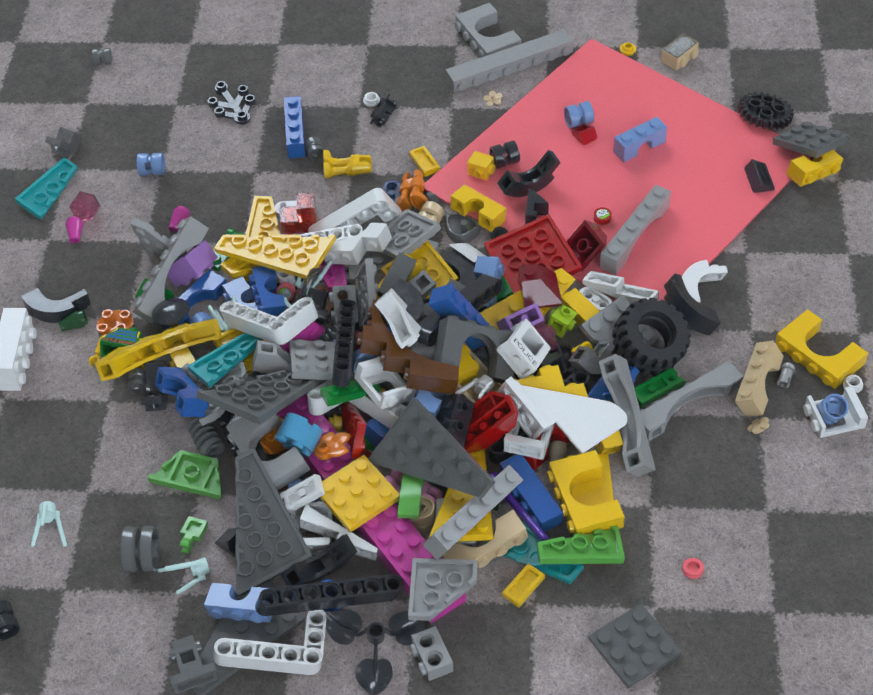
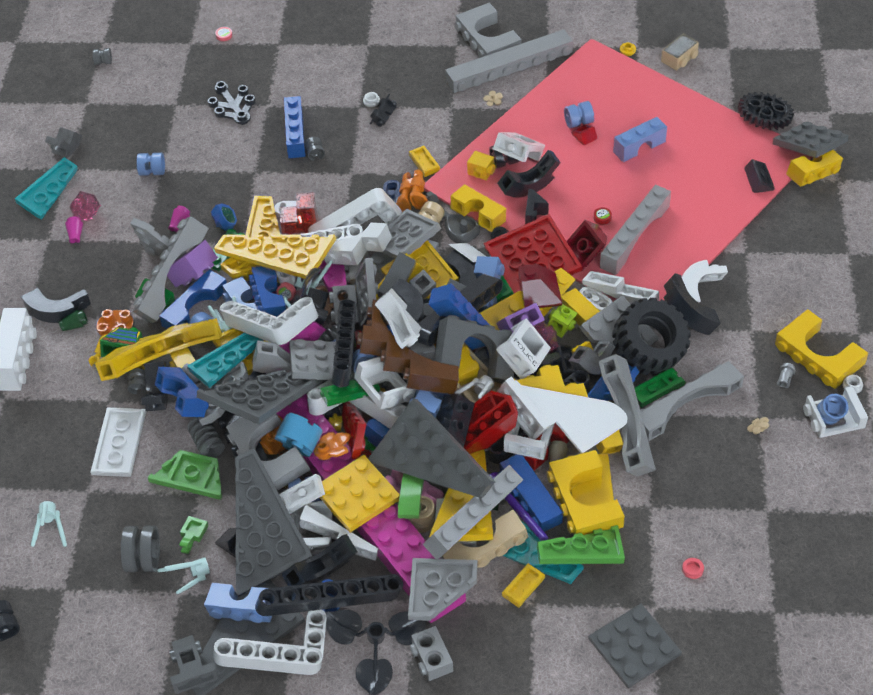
black dish [152,298,190,328] -> none
yellow piece [323,150,372,179] -> none
tan arch [735,340,784,417] -> none
none -> white tile [91,407,146,477]
none -> blue rock [211,204,237,231]
none -> coral tile [216,27,232,41]
none -> white window [493,132,545,162]

